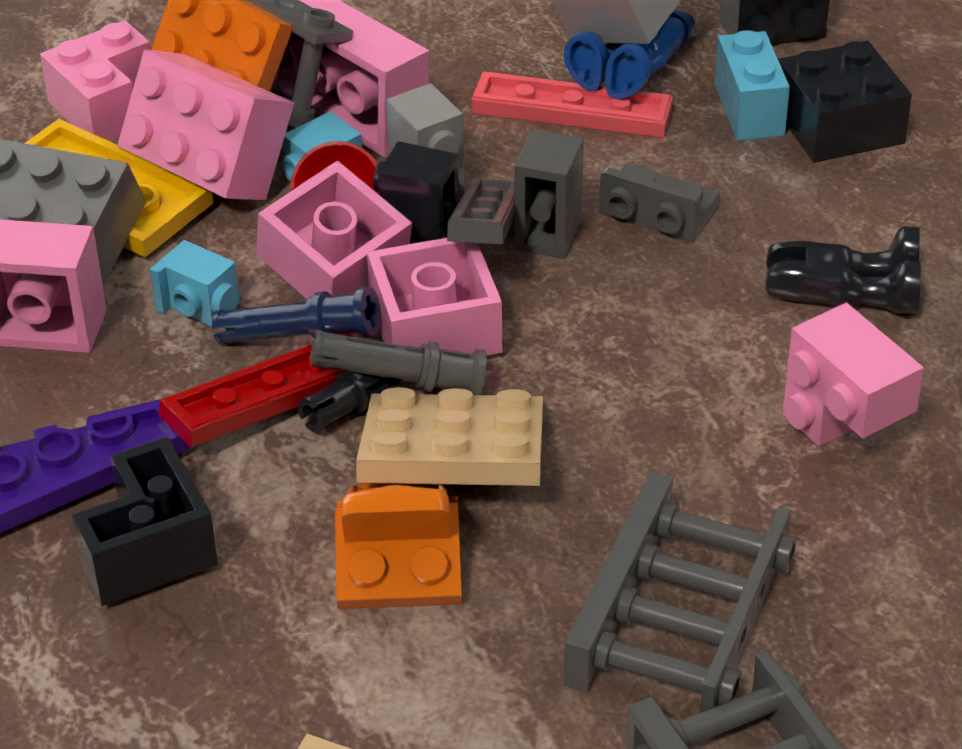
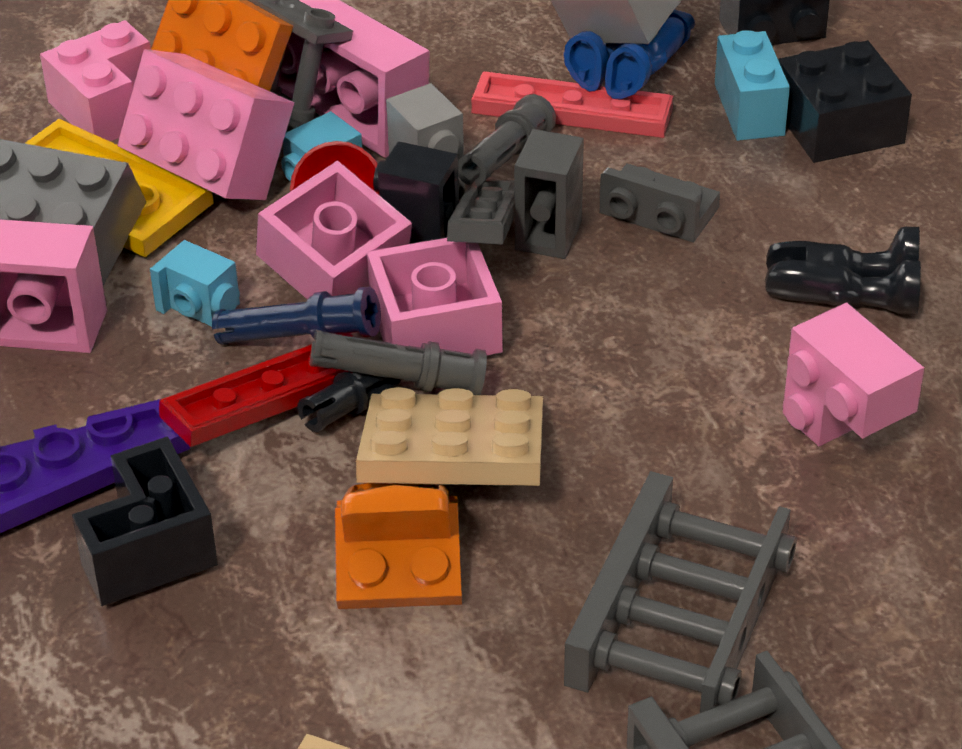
none -> dark grey pin [458,94,556,186]

